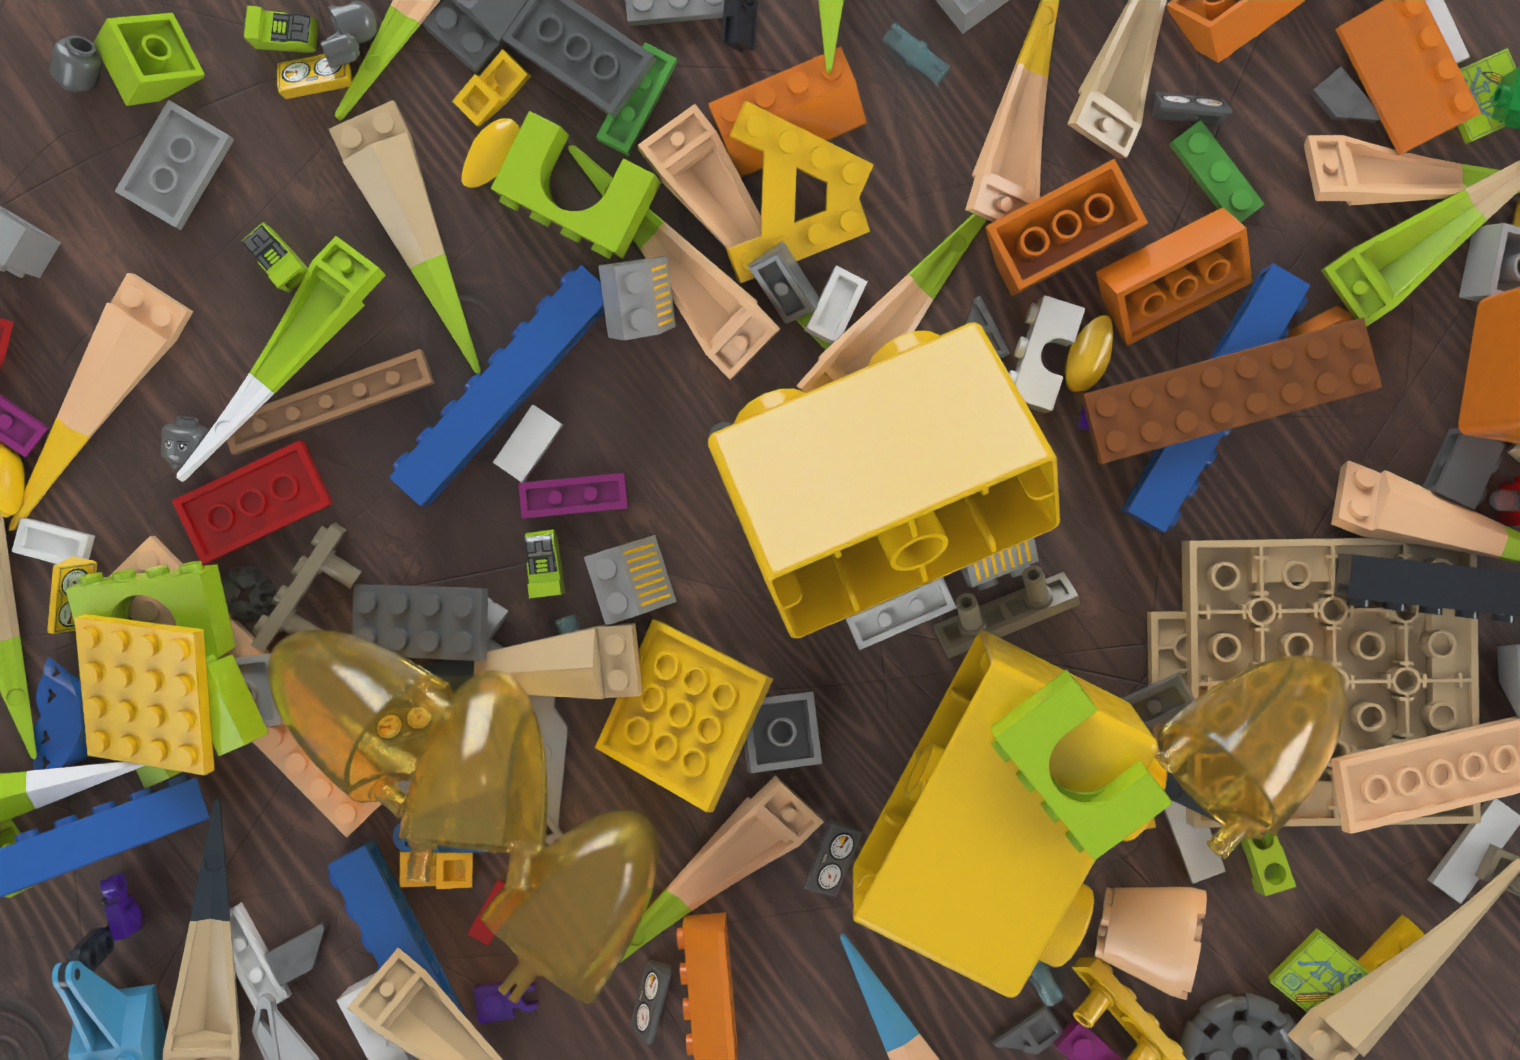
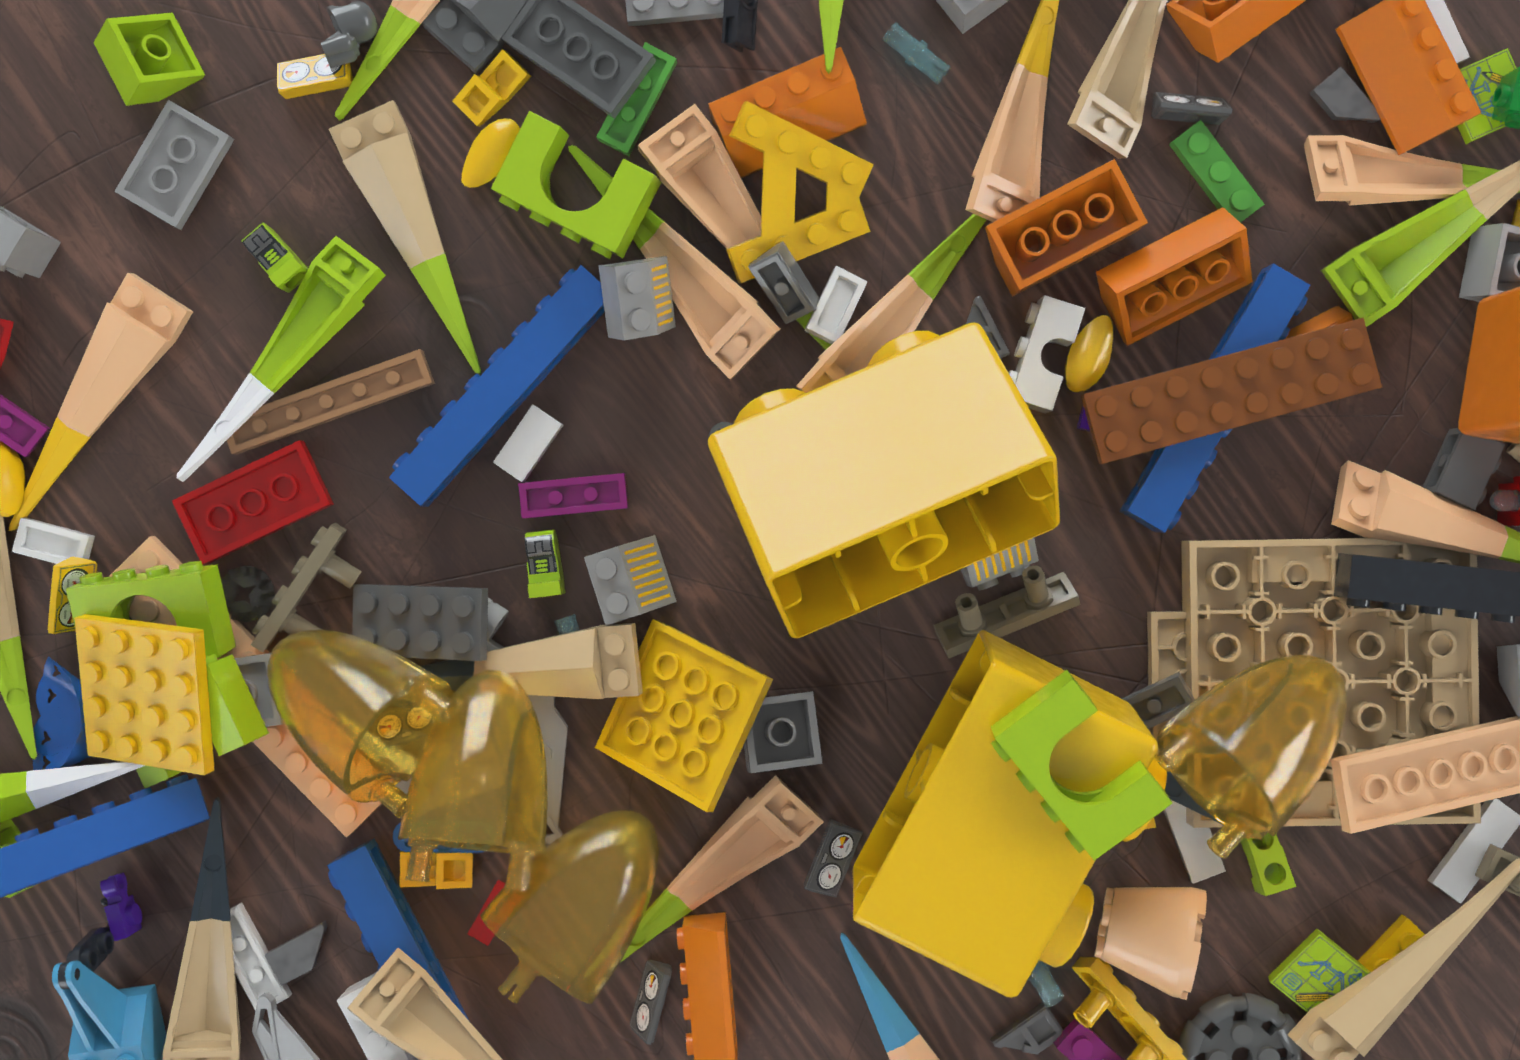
dark grey head [49,35,103,92] -> none
dark grey head [160,416,209,470] -> none
lime leg [244,5,319,53] -> none
dark purple plate [473,980,539,1024] -> none
white tile [846,577,956,650] -> none

